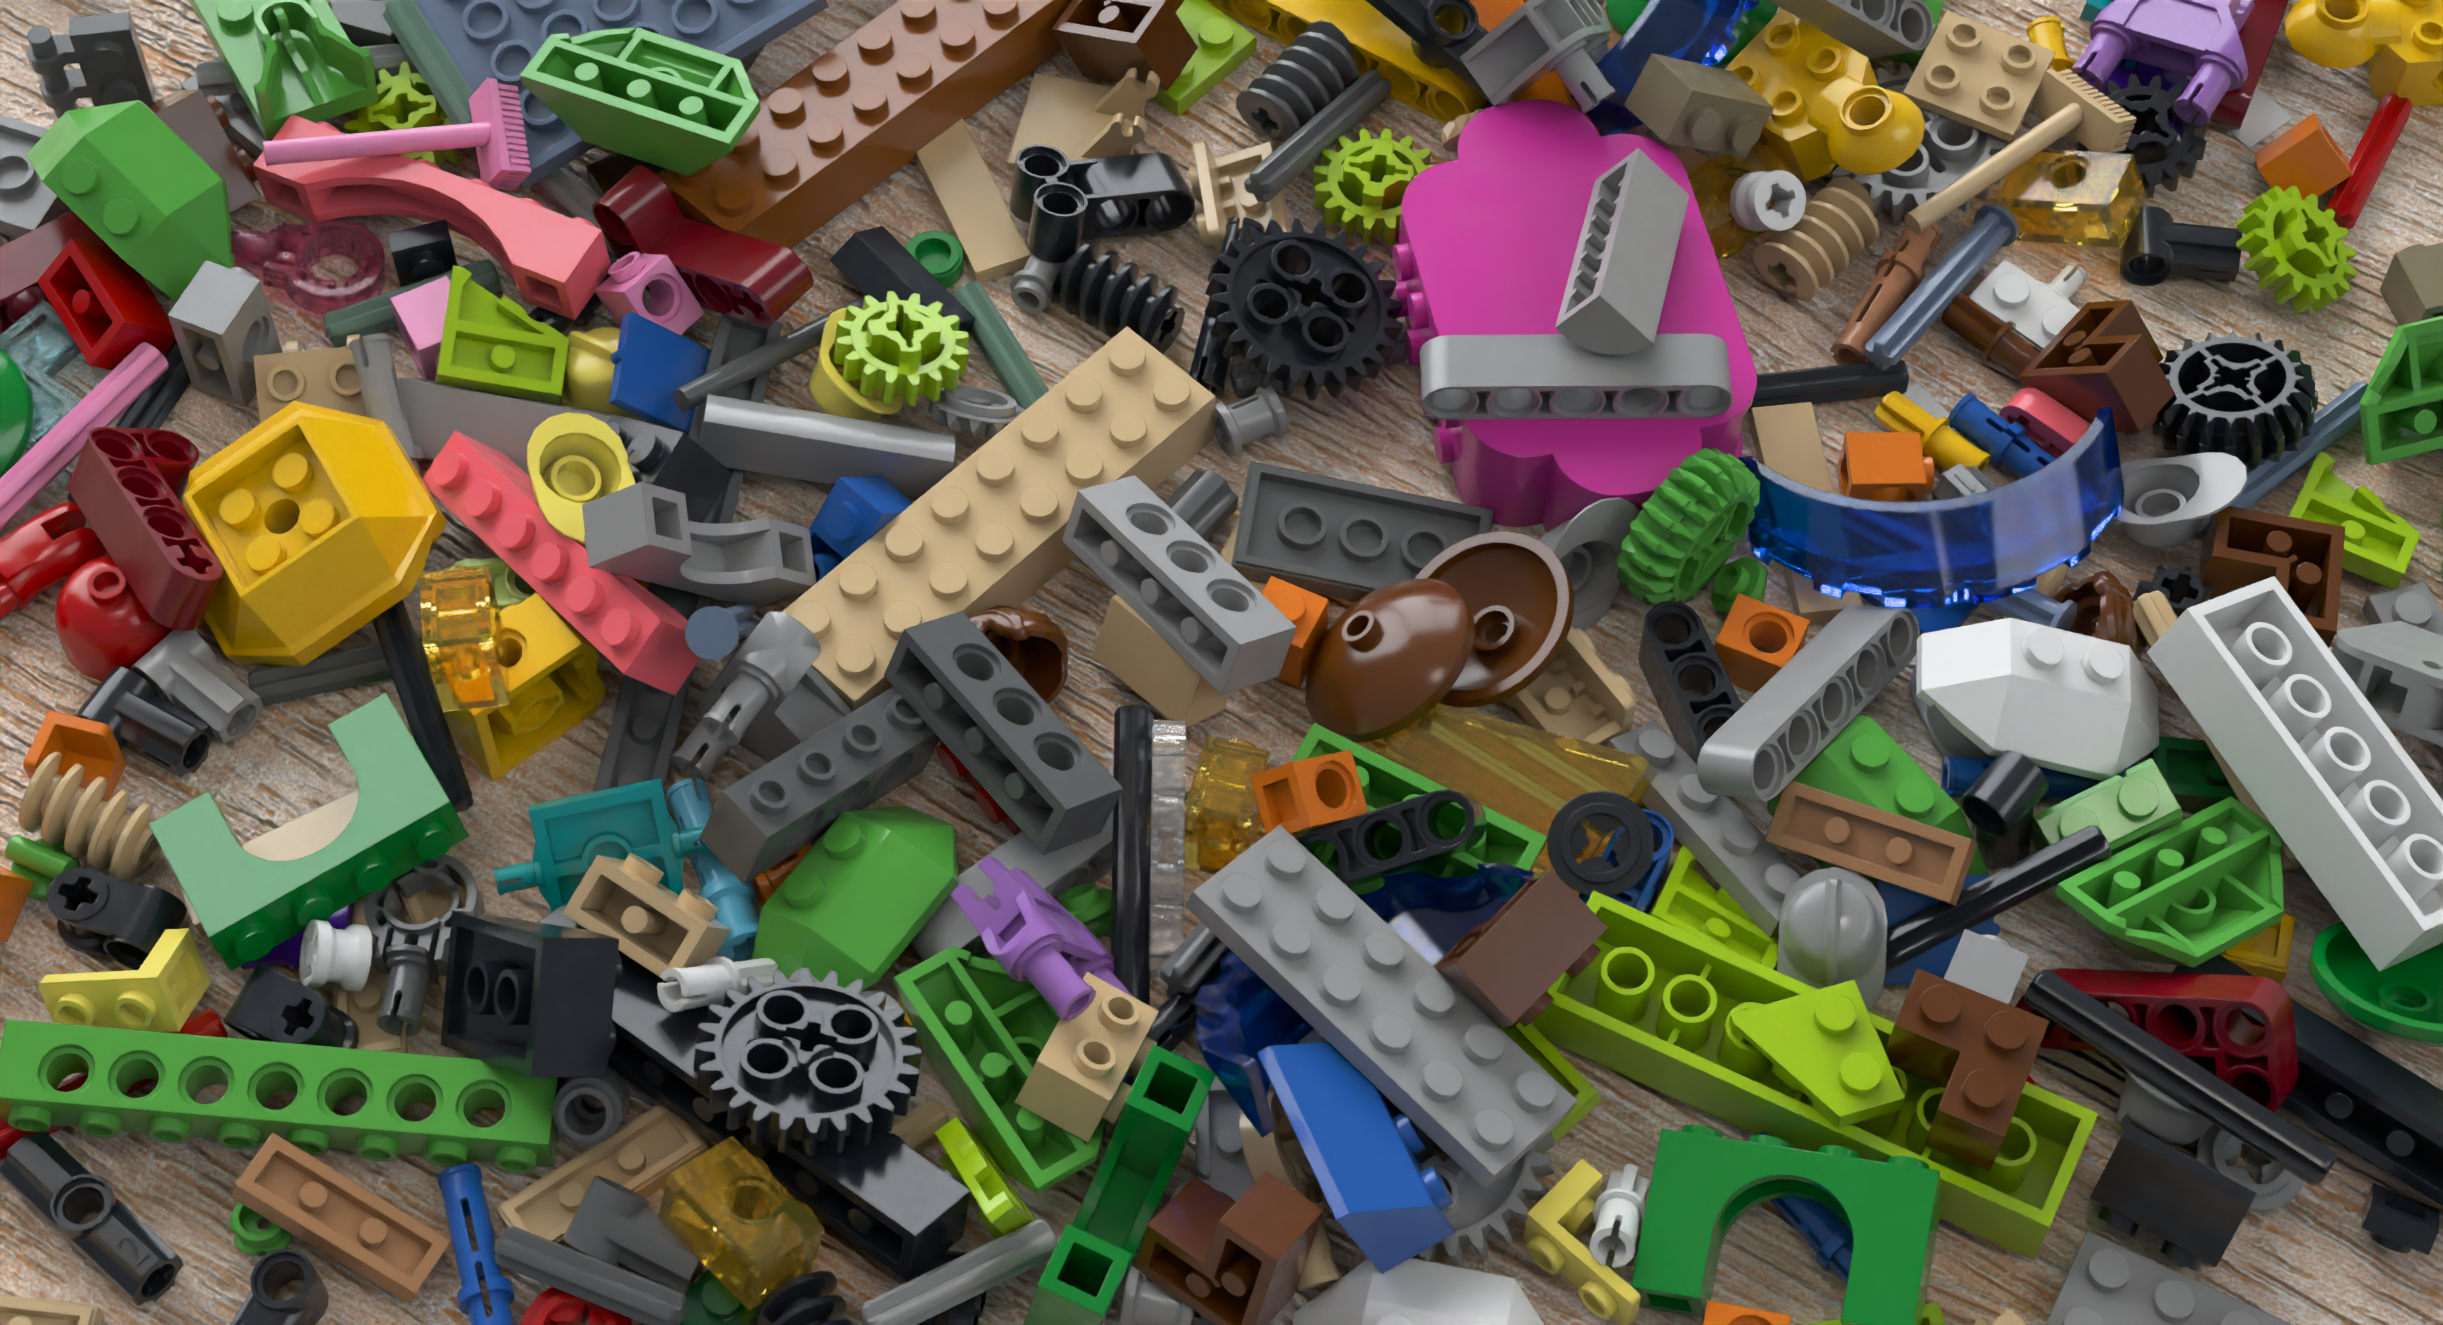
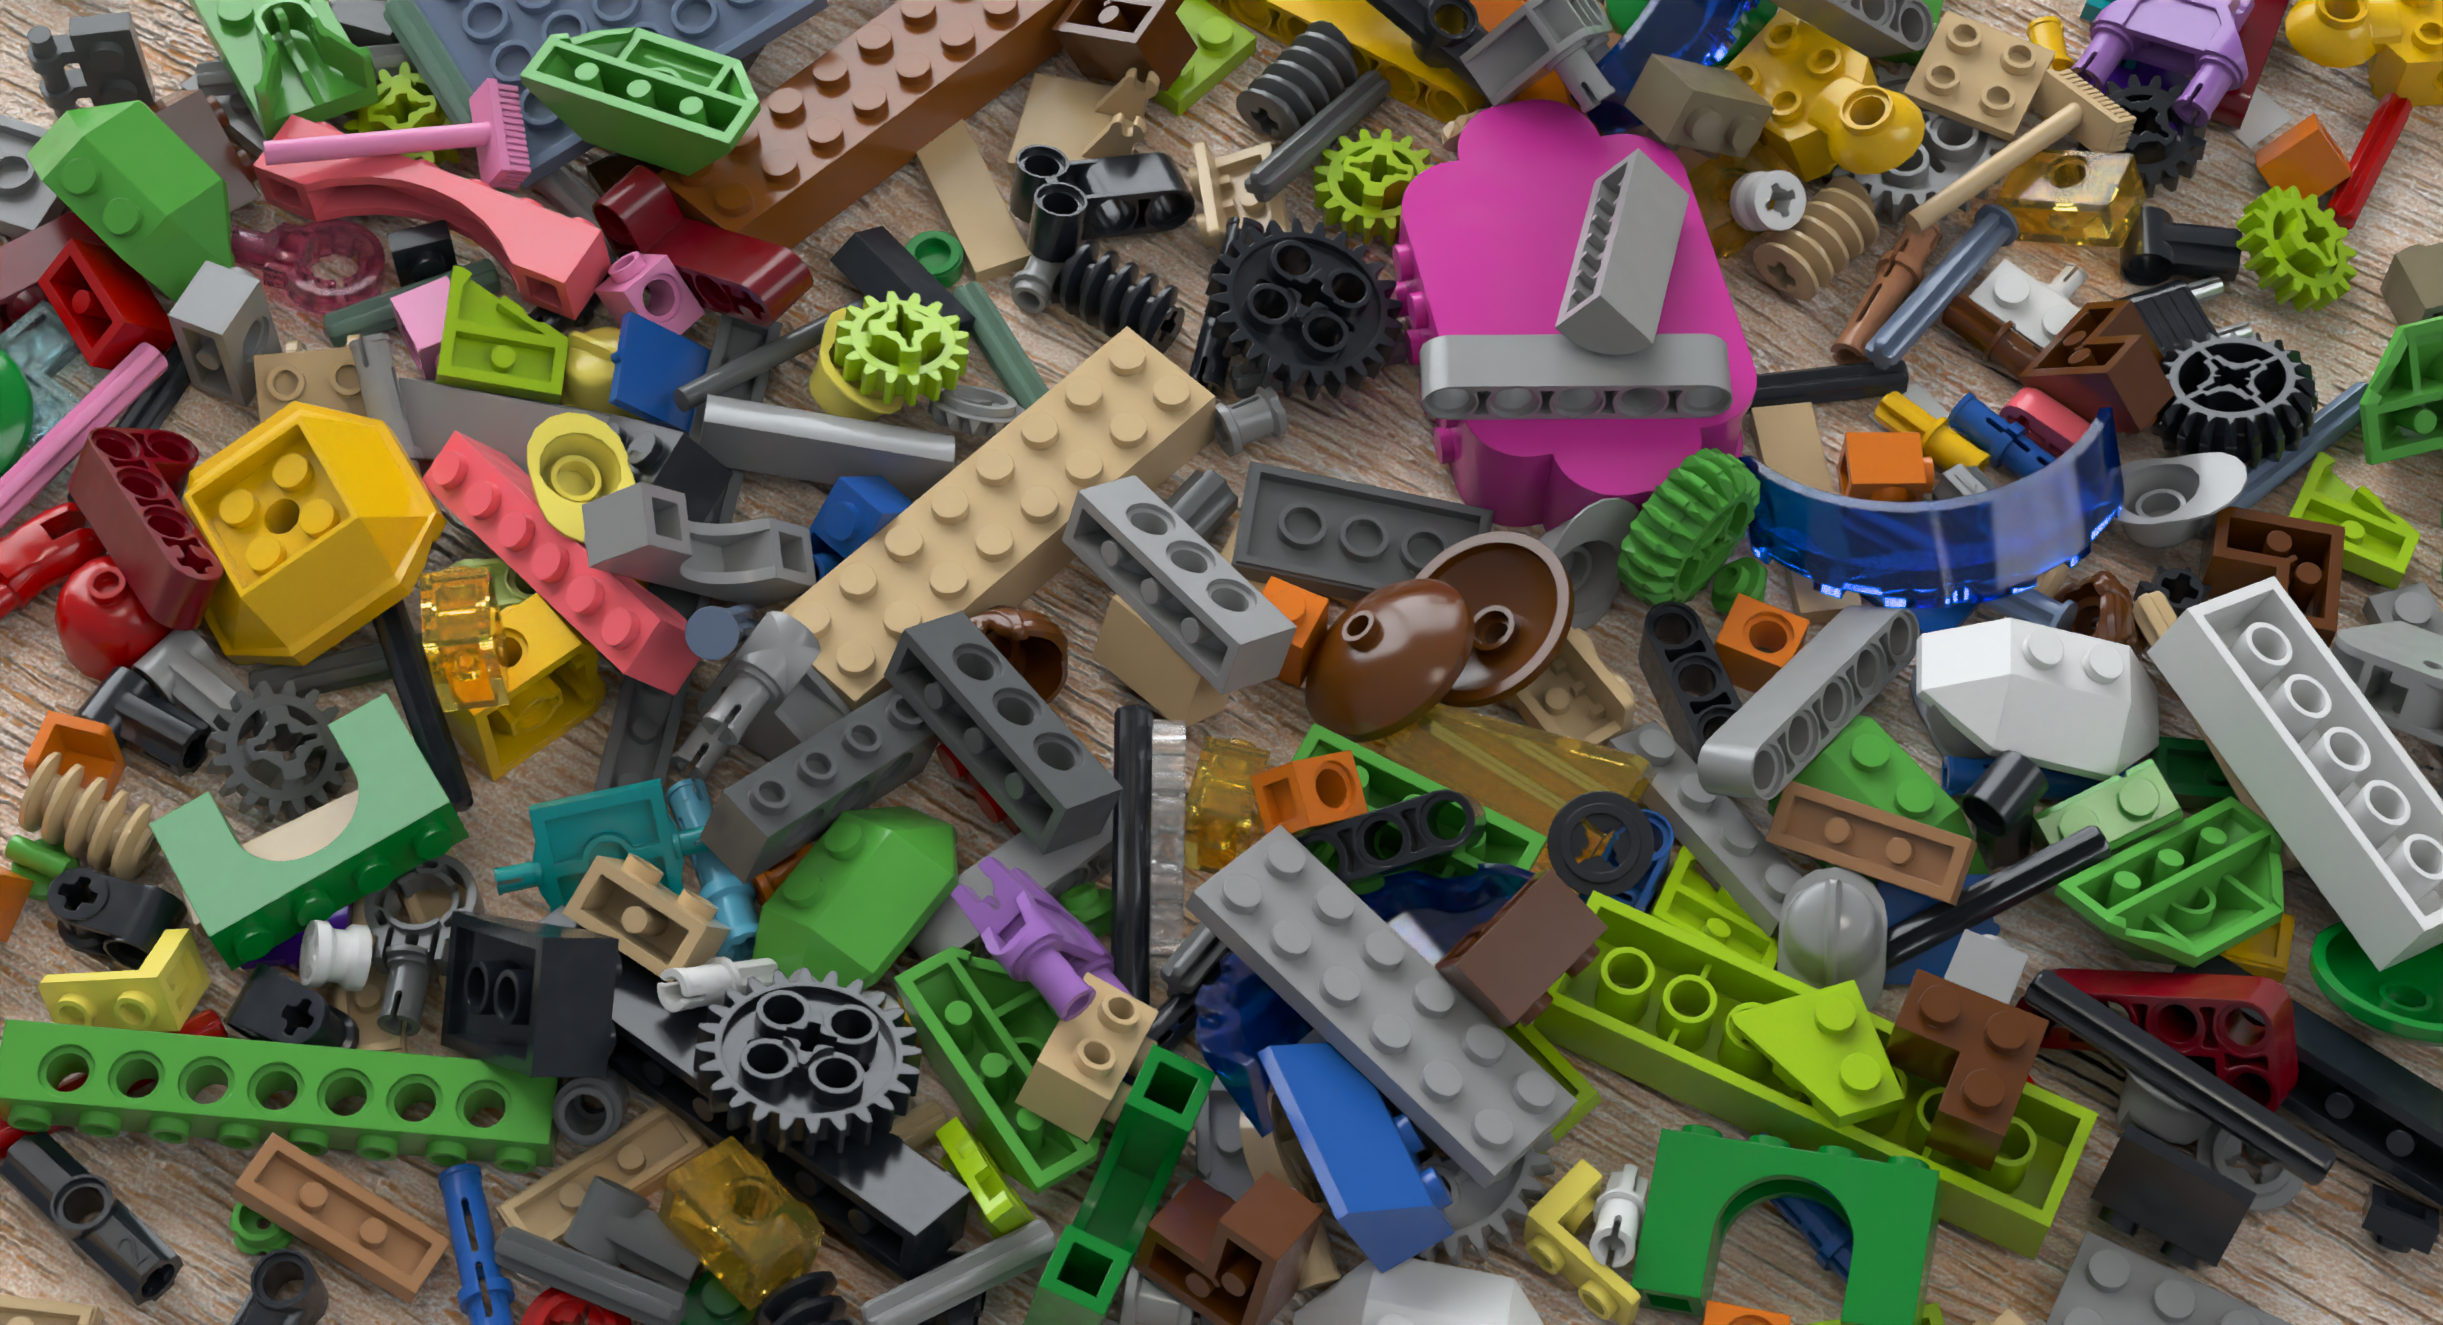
none -> dark grey gear [205,680,350,823]
none -> black piece [2113,276,2253,364]

